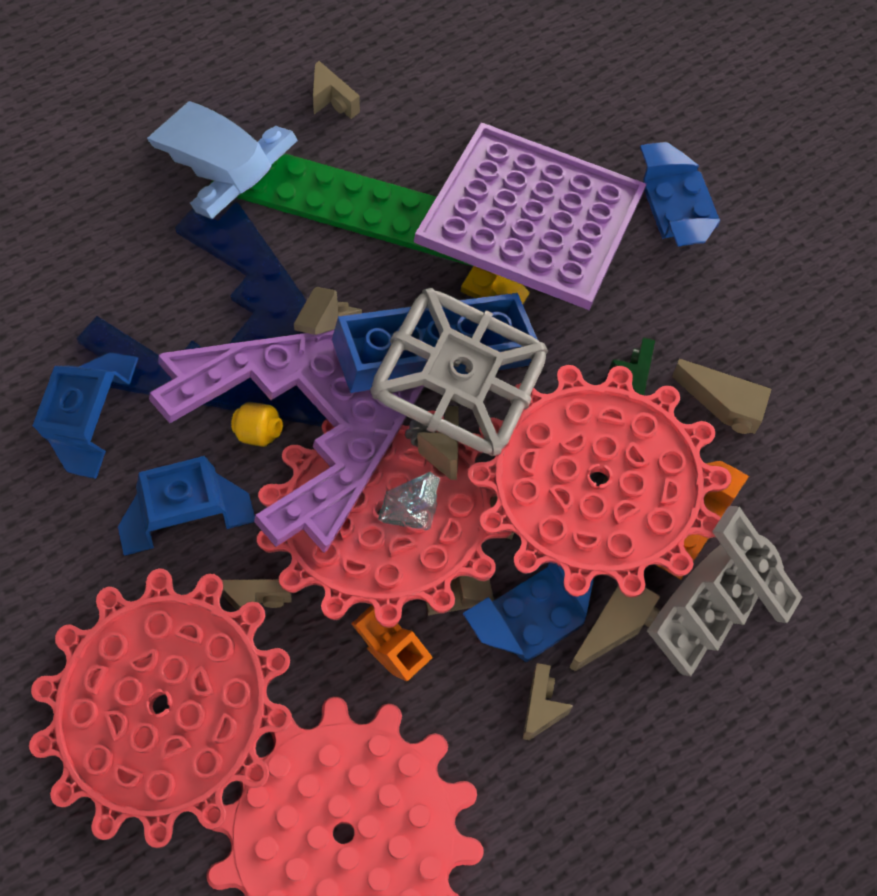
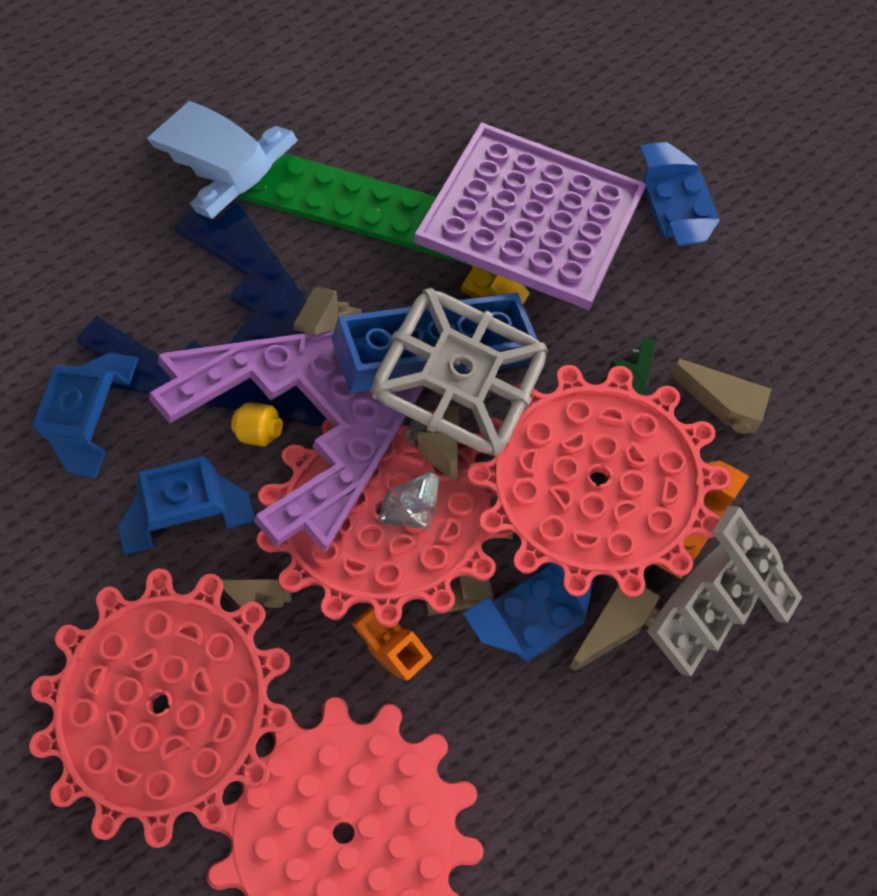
dark tan slope [313,61,360,119] -> none
dark tan slope [523,663,573,740] -> none

